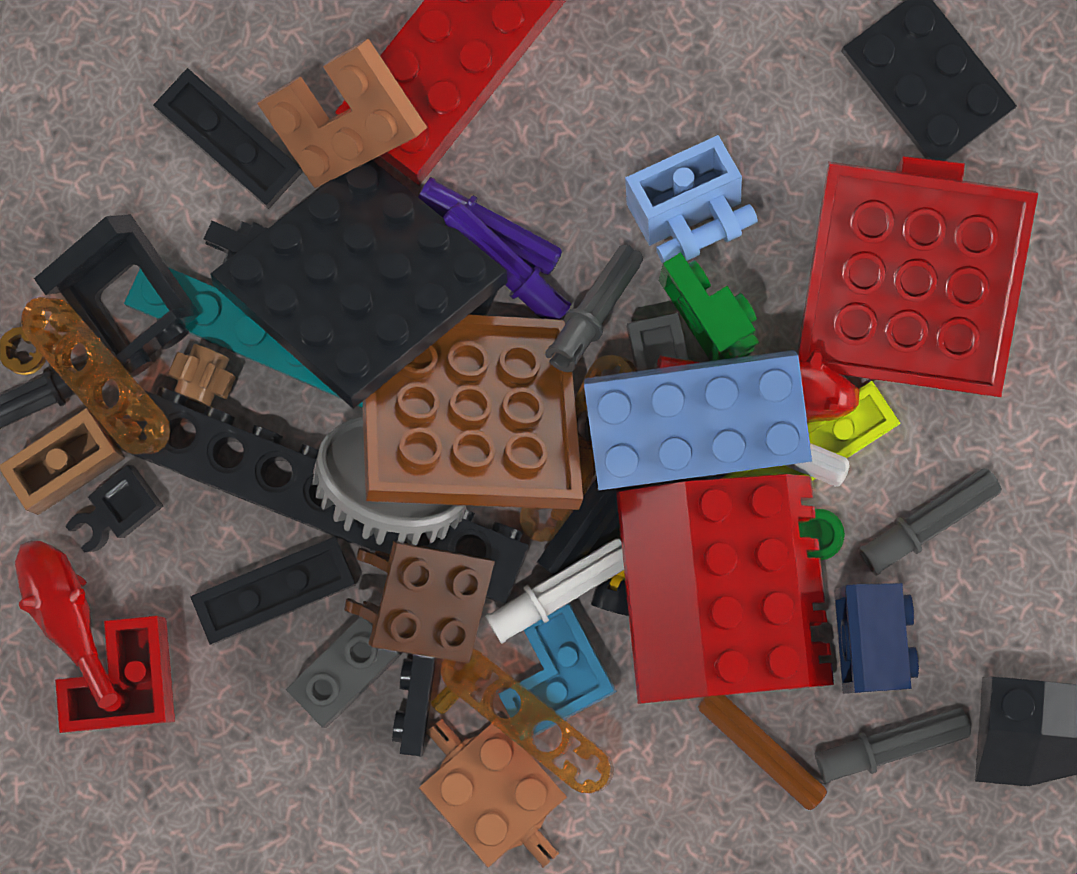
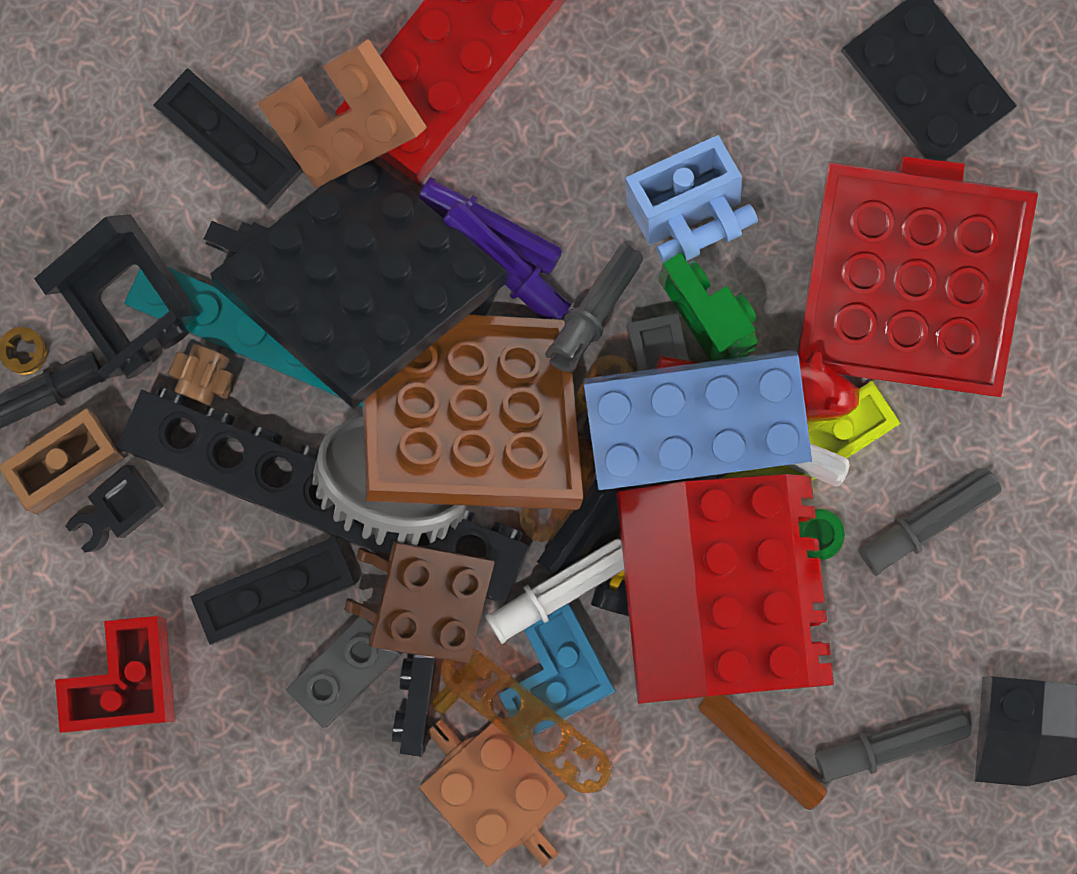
red piece [15,540,118,708] -> none
clear orange beam [21,297,170,454] -> none
dark blue slope [834,583,919,694] -> none

